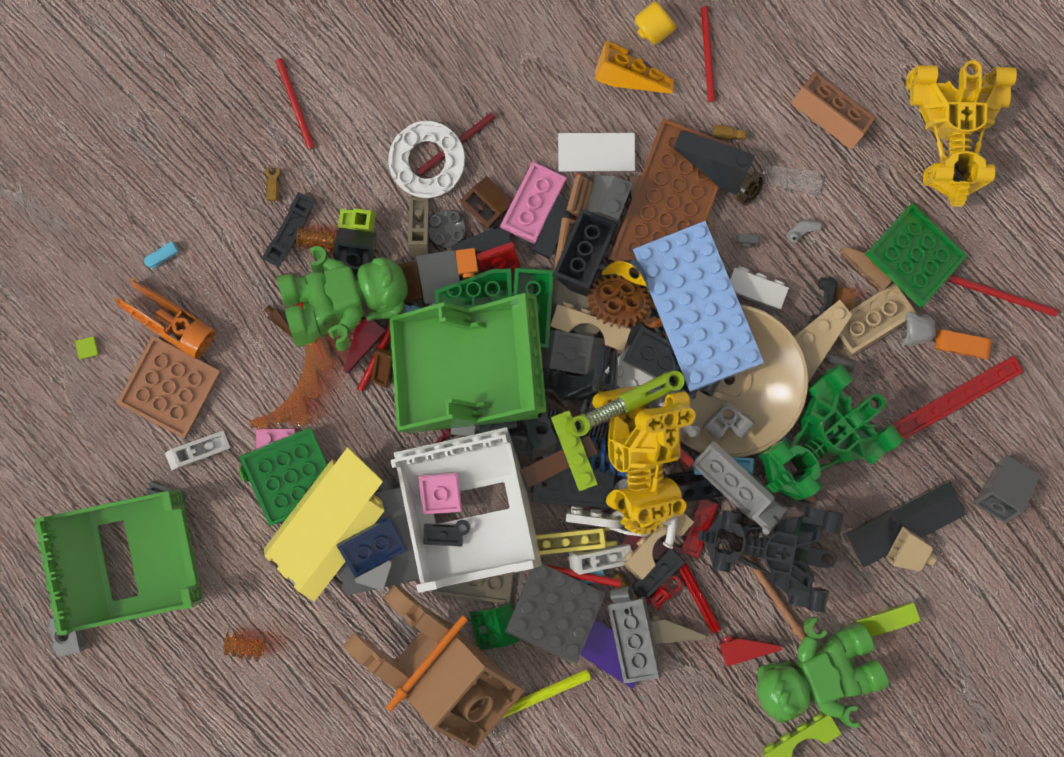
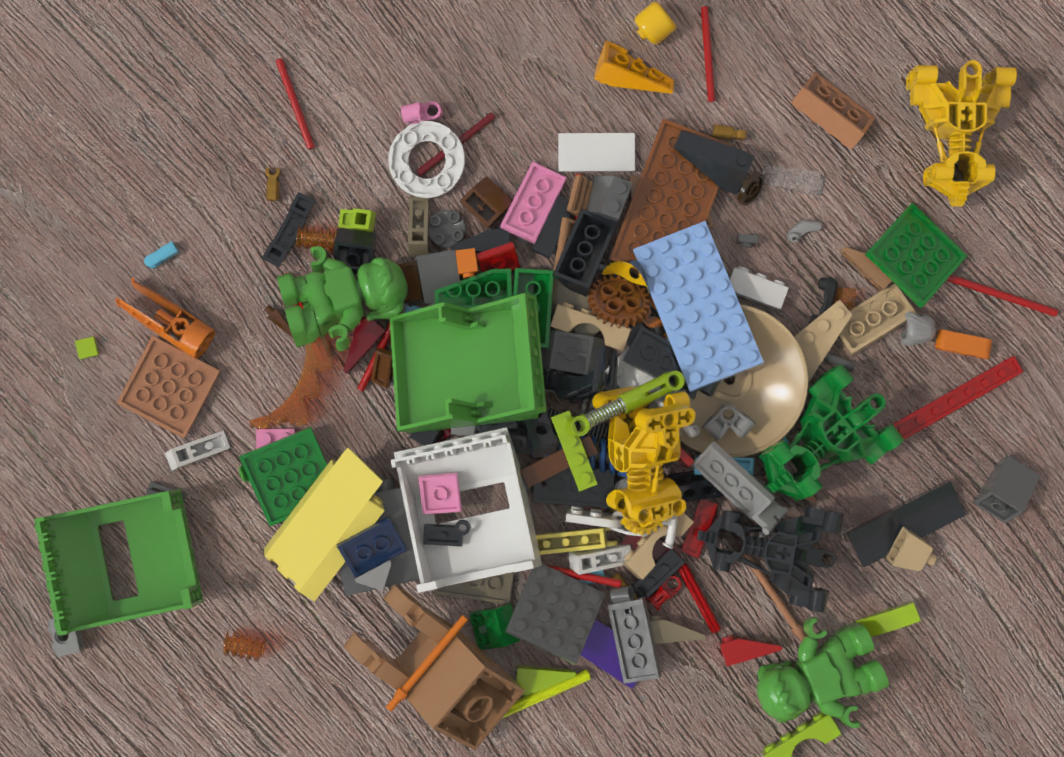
none -> bright pink piece [401,101,443,126]
none -> black brick [409,430,440,446]
none -> lime slope [517,665,576,695]

